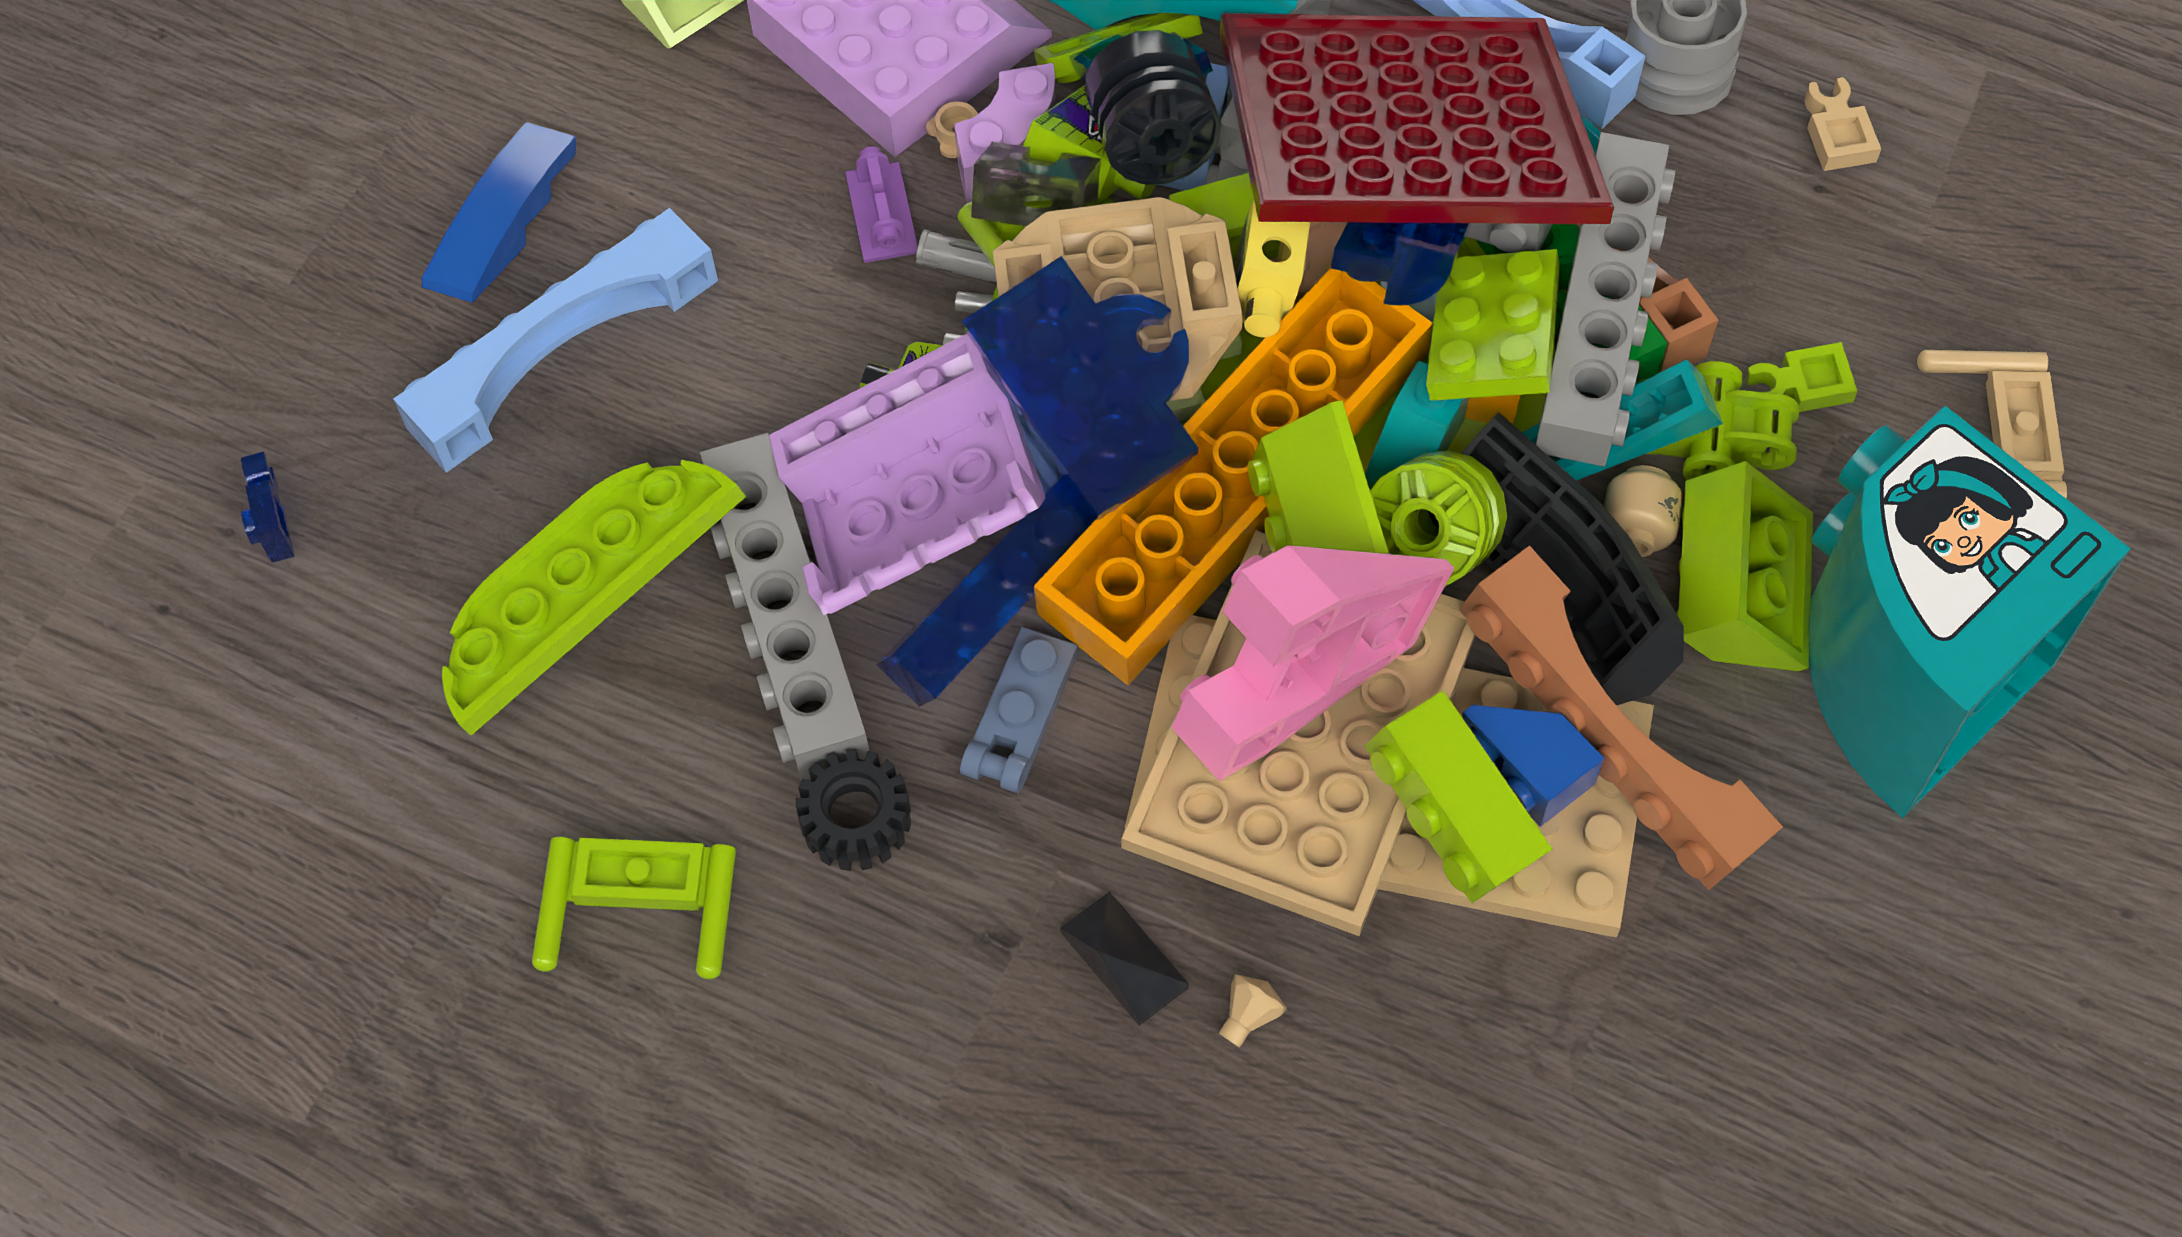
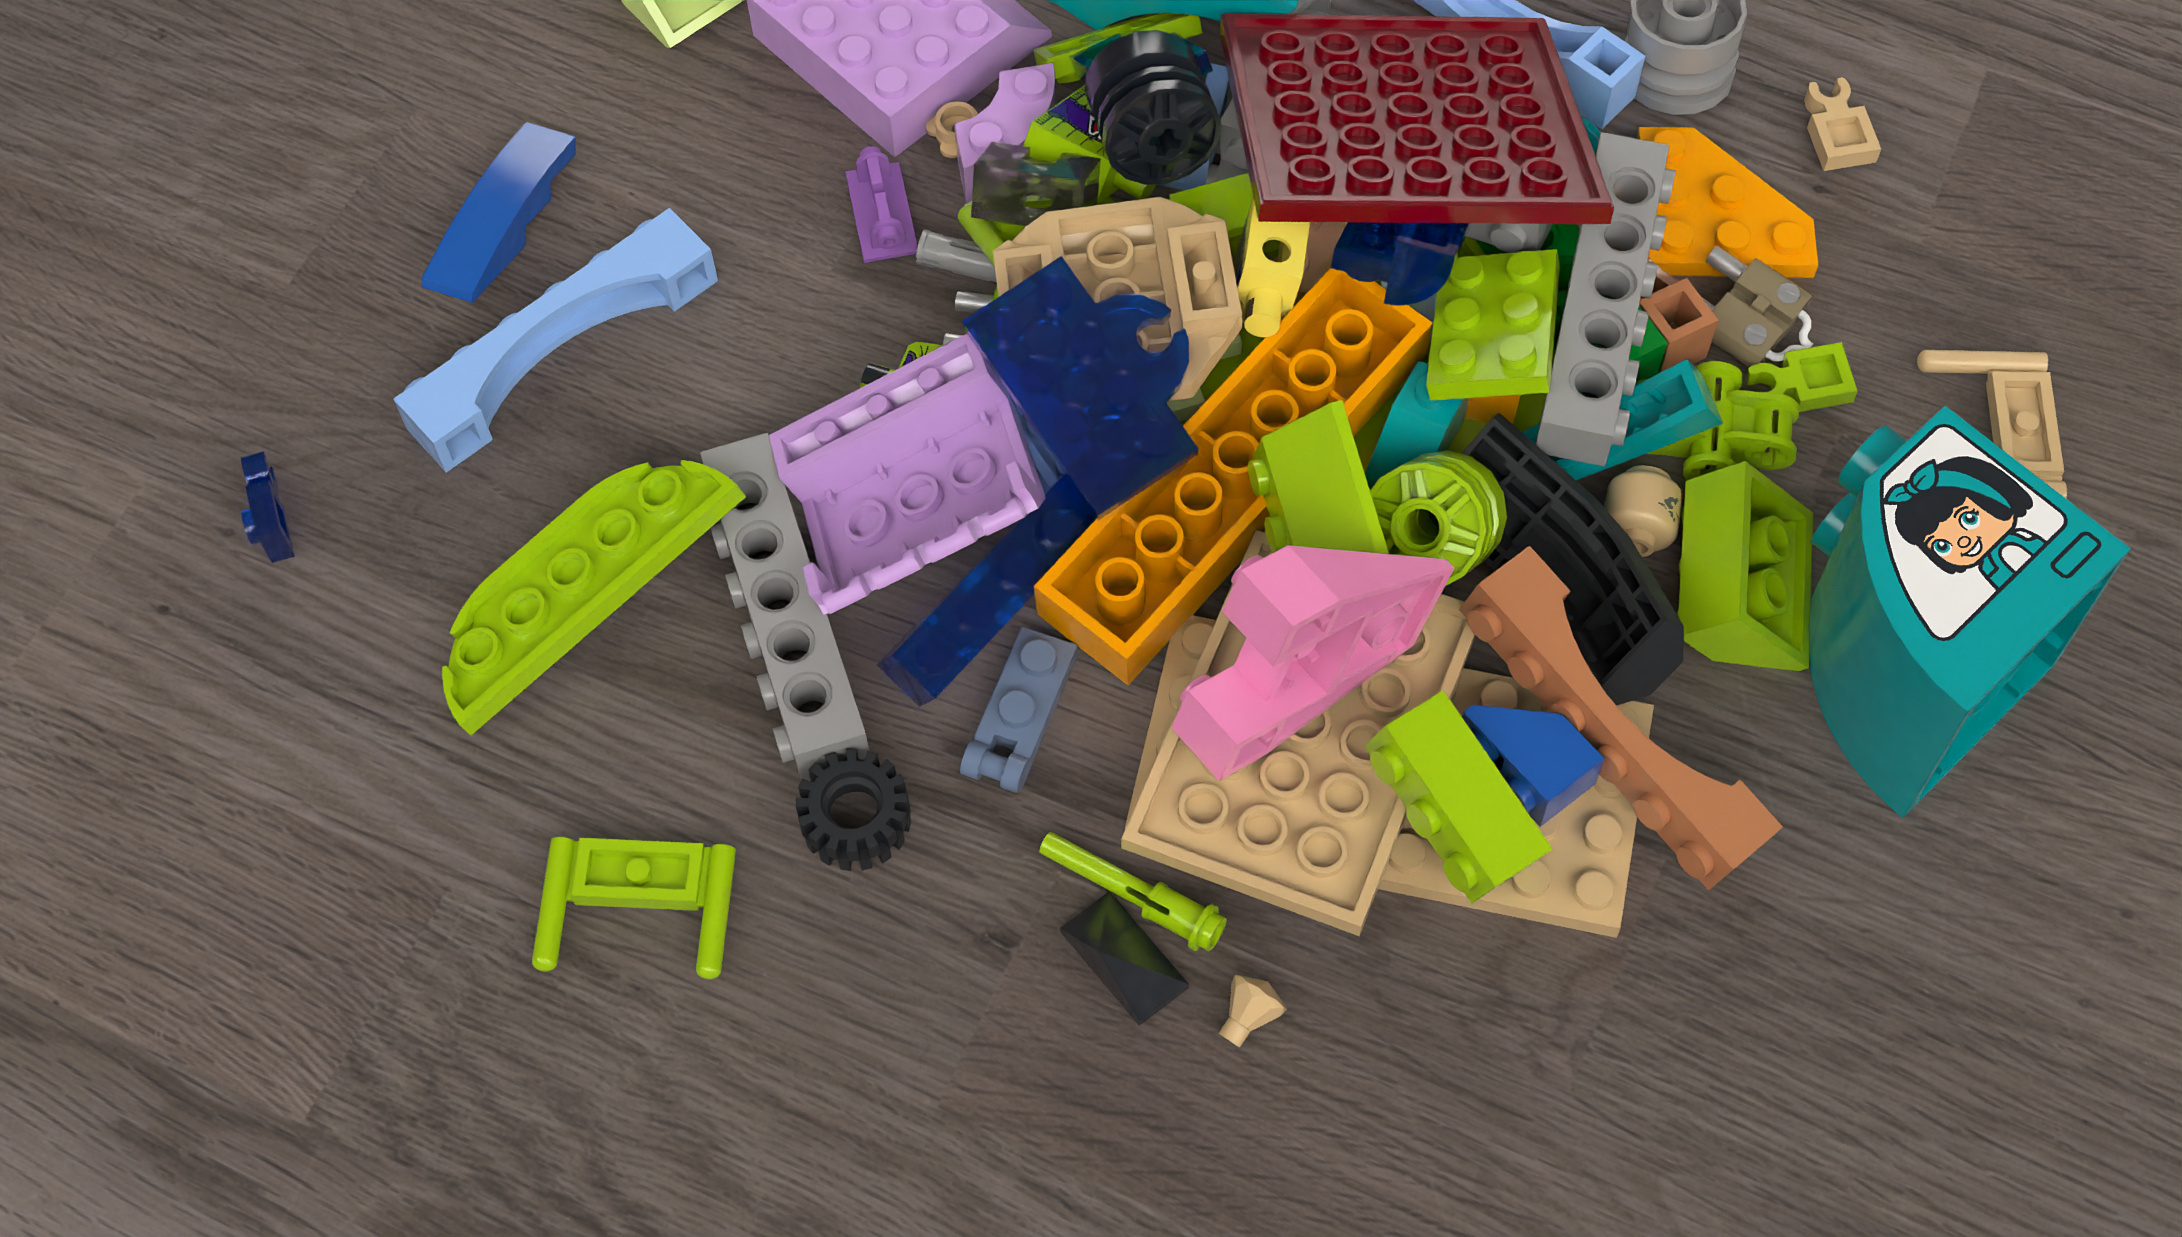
none -> lime pin [1039,832,1227,952]
none -> light orange plate [1636,127,1818,278]
none -> dark tan piece [1702,246,1814,367]

